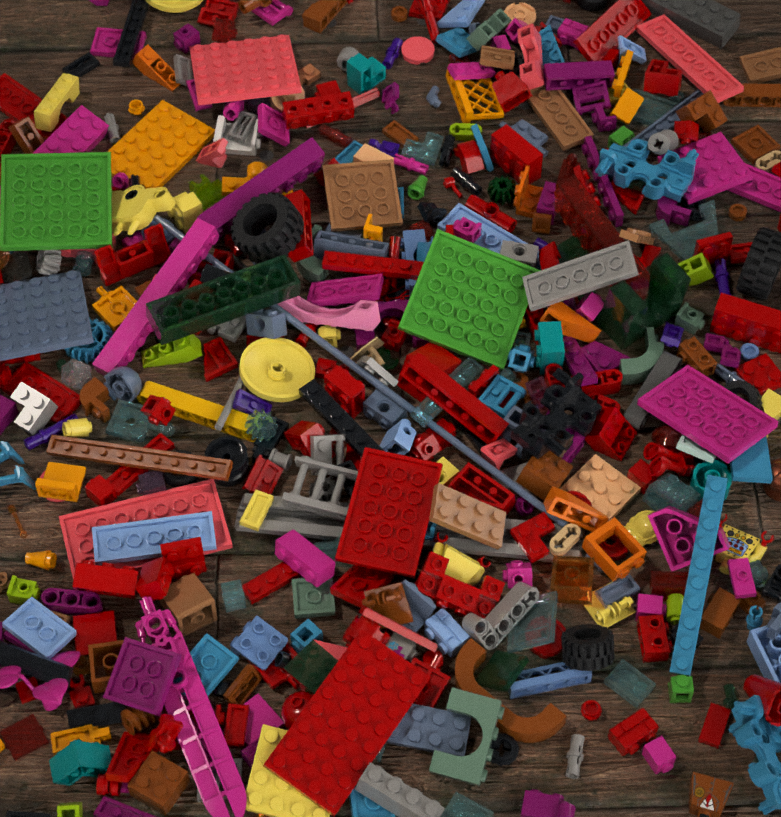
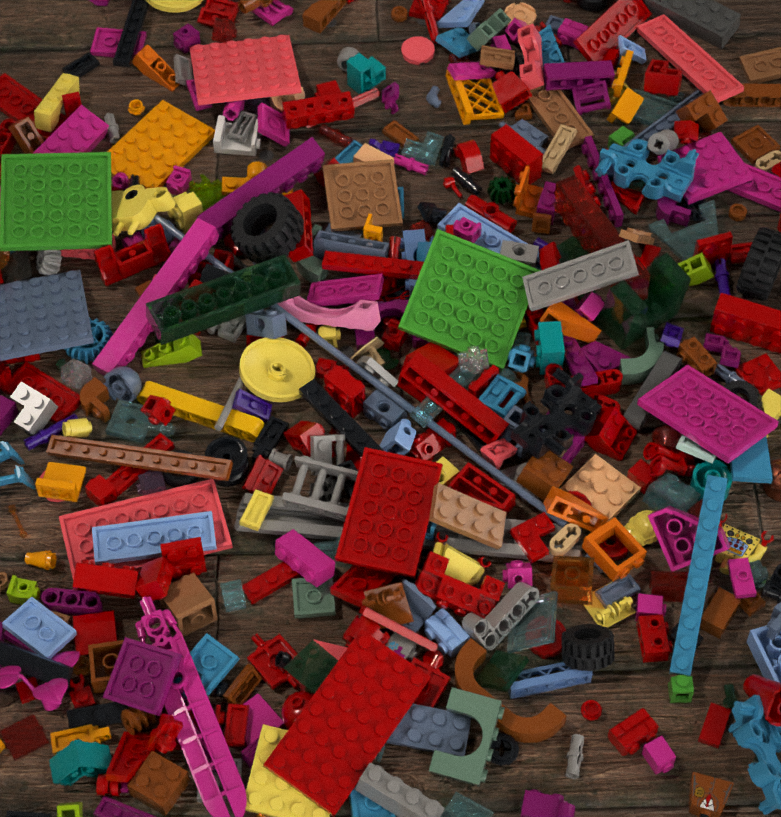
clear light blue wheel [73,251,95,276] -> none
light orange plate [92,285,137,331] -> none
coral slope [196,138,228,168] -> none
red wing [204,337,238,382] -> none
medium blue bracket [230,616,288,670] -> none
clear light blue gear [245,408,278,443] -> none
dark azure brick [290,619,323,654] -> none
nougat plate [298,63,321,86] -> none
dark purple pin [382,38,403,69] -> none
bright green cone [408,175,428,200] -> none
lime beam [449,123,482,141] -> none
dark azure tile [471,124,494,172] -> none
magenta plate [515,497,534,516] -> none
clear pink brick [525,376,548,409] -> none
clear red hinge [556,153,581,187] -> none
magenta bracket [592,104,617,132] -> none
clear light blue plate [604,659,656,708] -> none
lime brick [666,593,684,626] -> none
sand green brick [674,302,706,335] -> none
medium blue tile [740,343,759,362] -> none
dark azure axle [746,605,763,632] -> none
none -> red plate [62,91,82,118]
none -> dark pink brick [166,165,192,195]
none -> clear brick [458,346,489,374]
none -> dark orange tile [515,103,532,121]
none -> tan tile [542,124,577,175]

